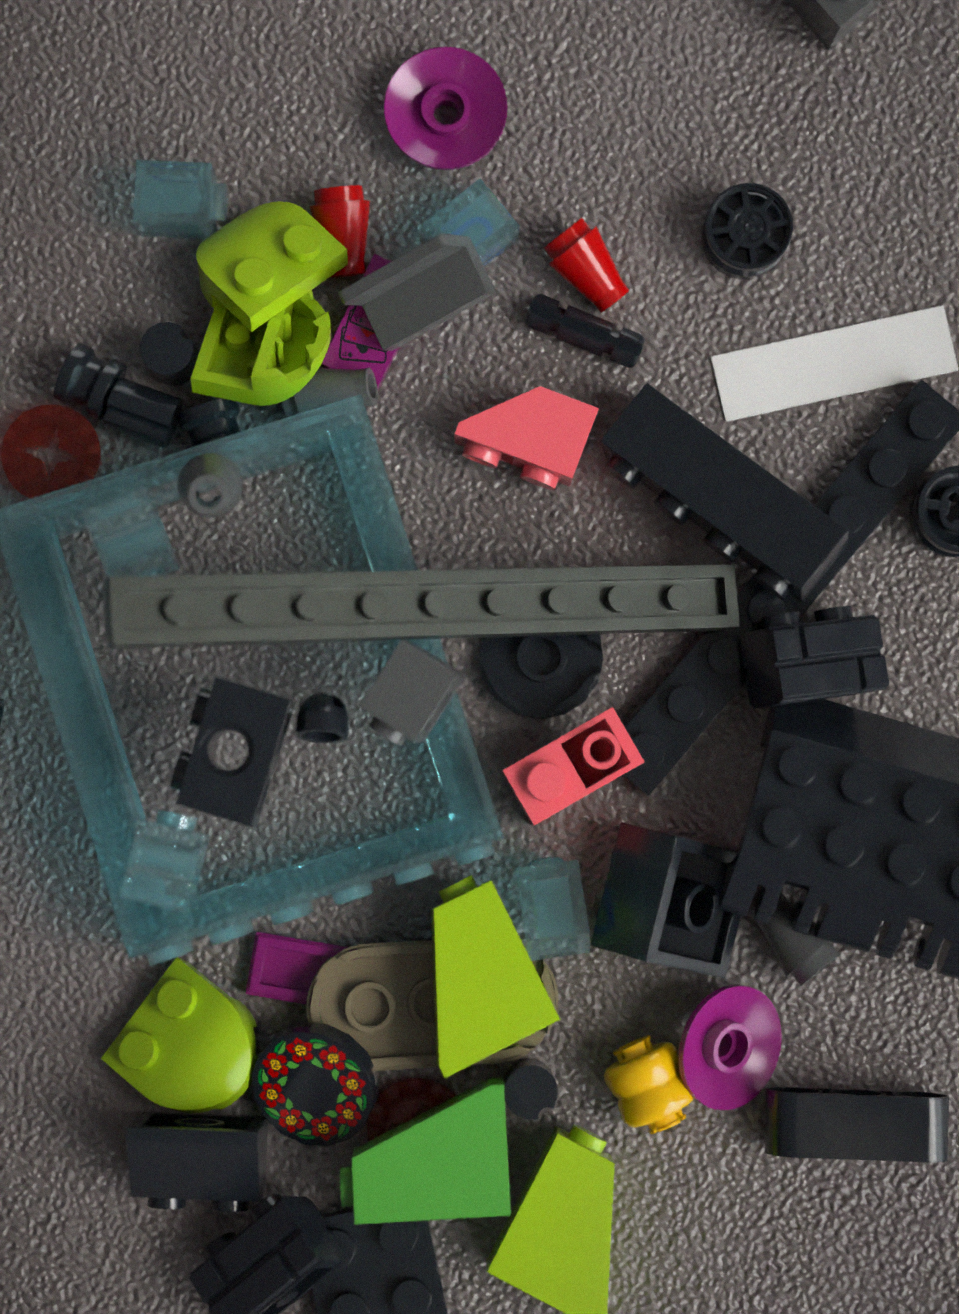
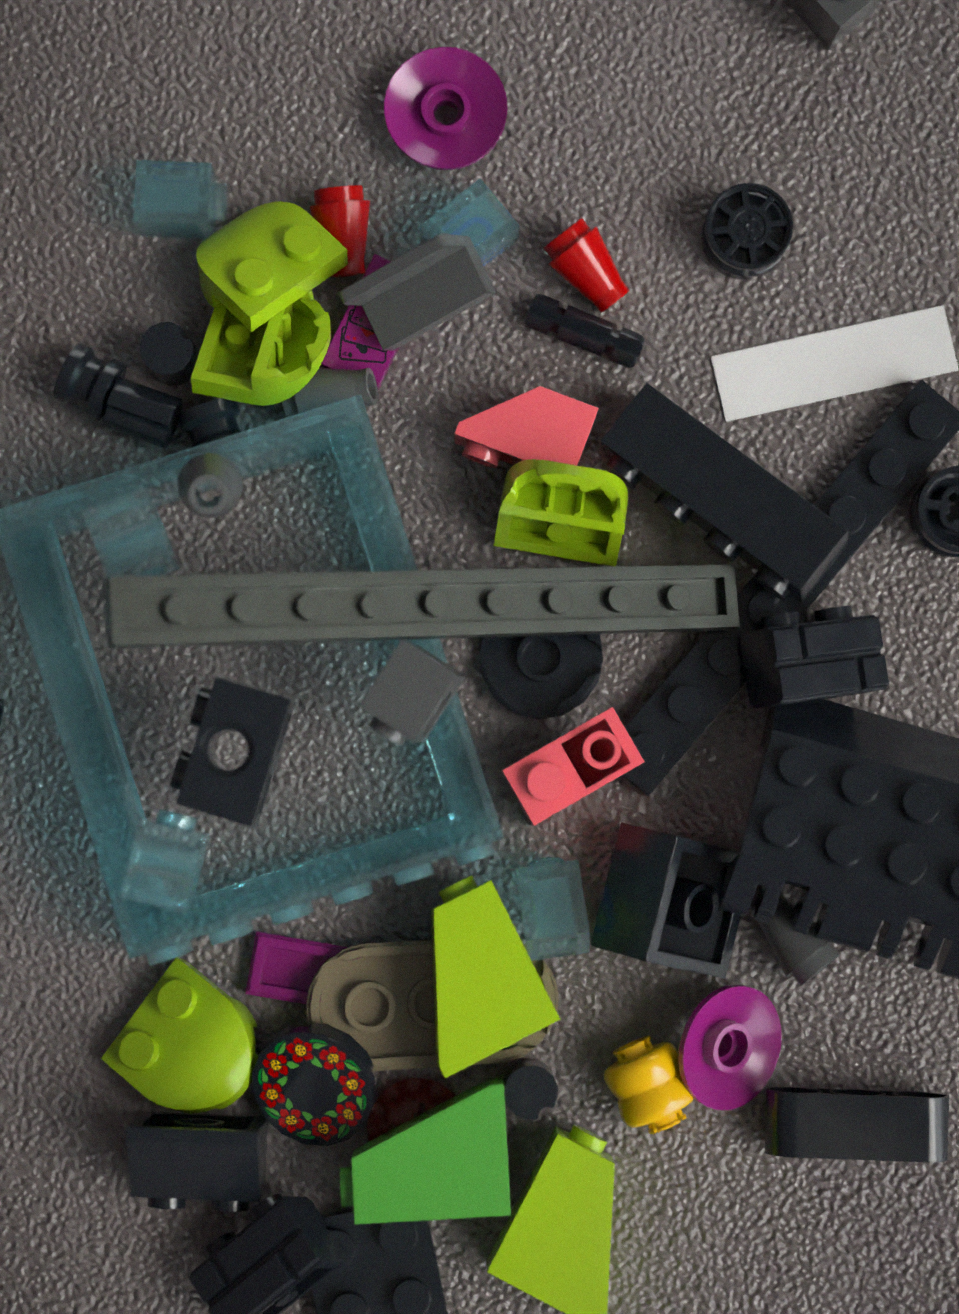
clear red gear [1,404,102,504] -> none
black hinge [295,692,349,743] -> none
none -> lime slope [493,459,628,567]

